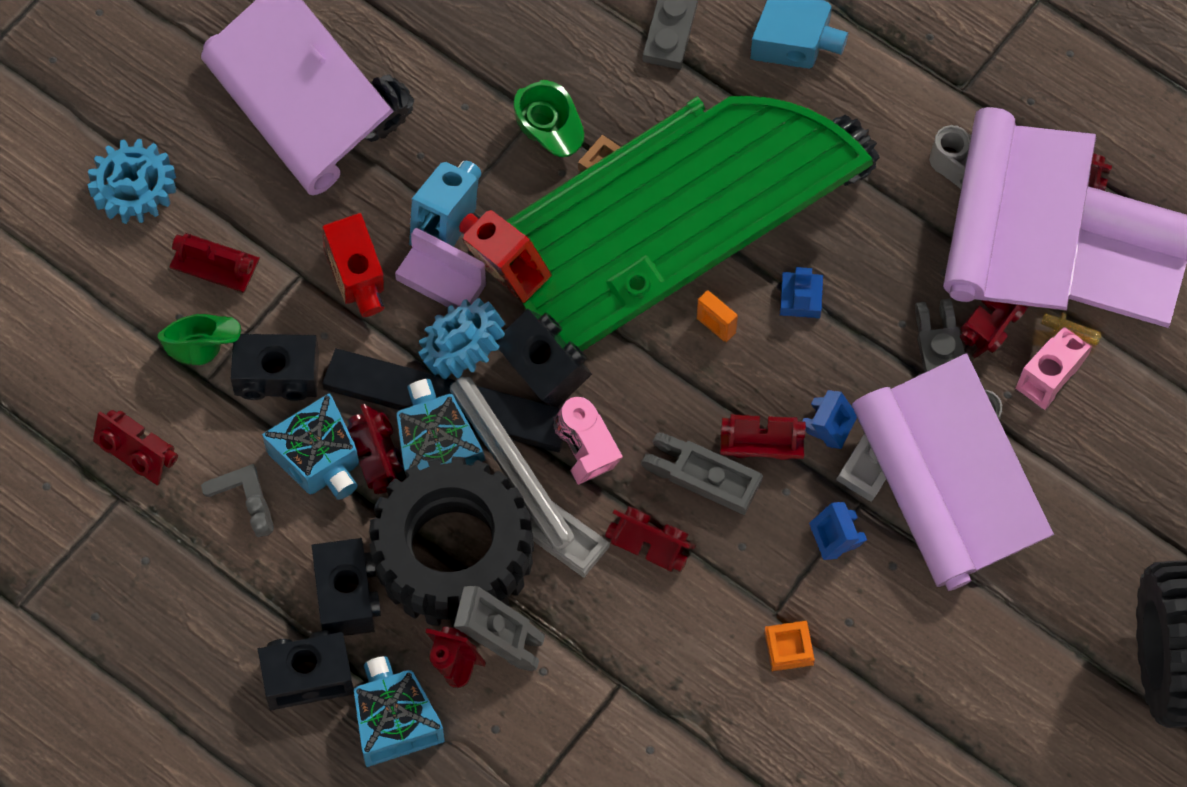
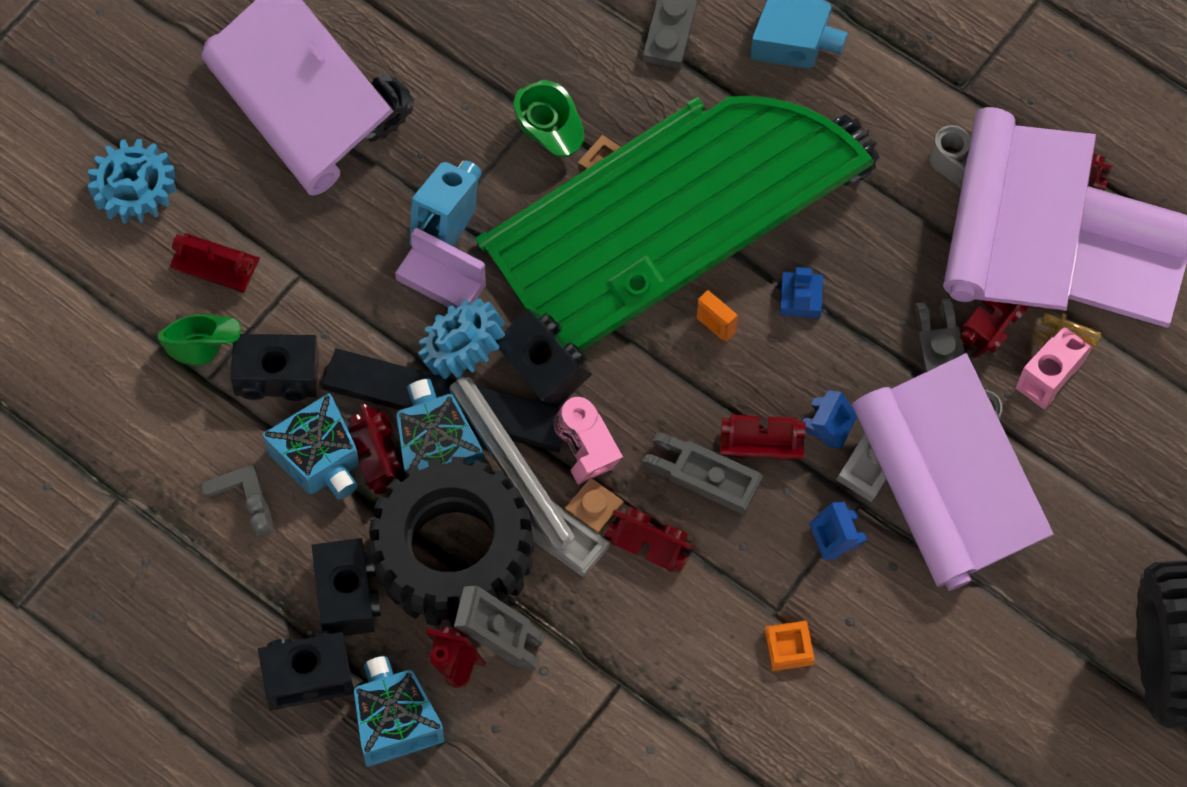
dark red hinge [93,410,178,485] -> none
red torso [322,213,384,317] -> none
red torso [459,210,552,303] -> none
none -> medium nougat plate [565,478,624,535]

